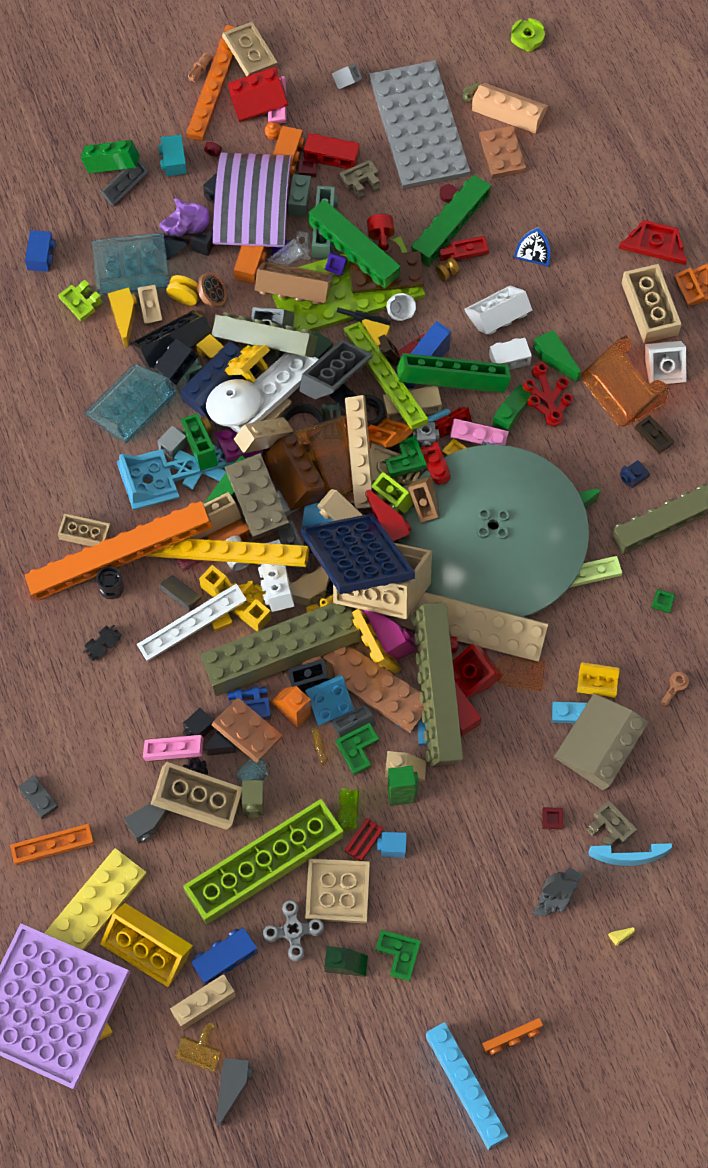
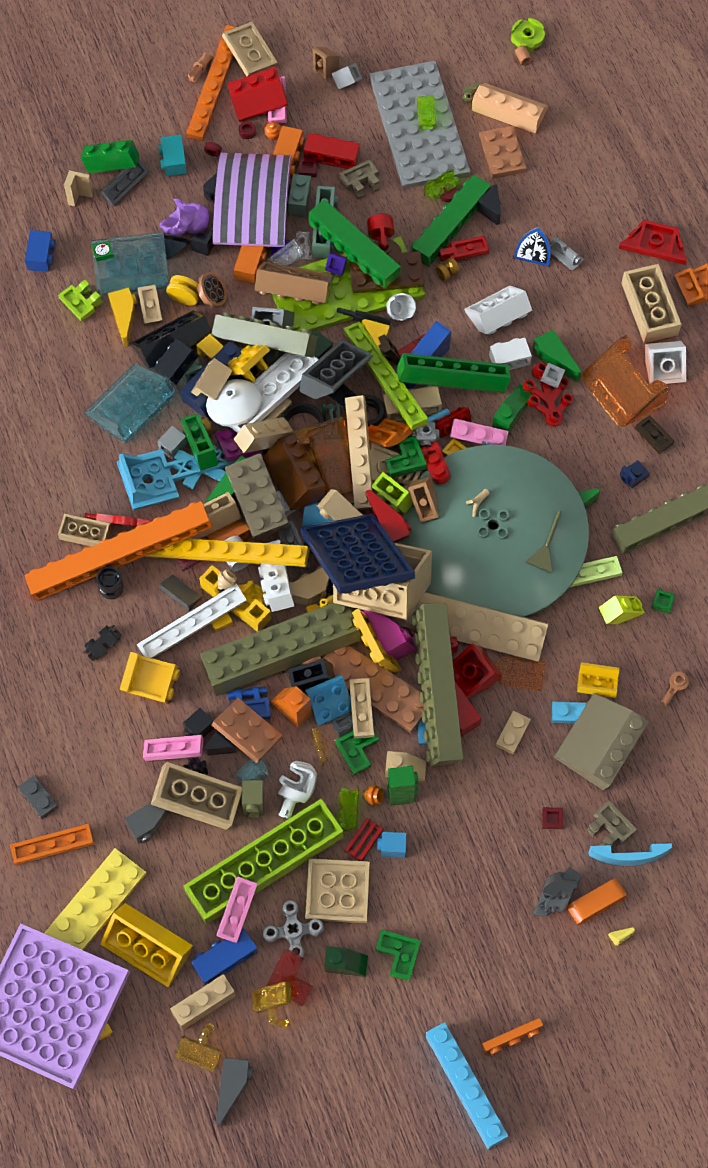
none -> tan panel [64,170,94,206]
none -> piece [84,513,152,527]
none -> tile [92,241,114,262]
none -> yellow panel [120,652,180,704]
none -> tan panel [191,358,233,401]
none -> bright pink plate [216,877,257,943]
none -> tan plate [218,569,237,590]
none -> dark red tile [239,121,256,139]
none -> clear yellow plate [252,982,291,1028]
none -> clear red plate [266,948,313,1006]
none -> white piece [278,761,317,819]
none -> medium nougat slope [313,47,339,79]
none -> tan plate [349,678,374,739]
none -> orange plate [362,785,384,806]
none -> clear neon green plate [417,96,437,129]
none -> clear neon green hinge [424,169,460,199]
none -> tan bar [466,489,490,517]
none -> black slope [477,185,501,225]
none -> tan plate [496,711,531,755]
none -> nougat hinge [515,45,532,65]
none -> olive piece [526,510,561,573]
none -> light grey plate [541,363,565,388]
none -> light grey hinge [550,237,584,271]
none -> orange beam [567,878,628,925]
none -> neon yellow slope [599,595,645,624]

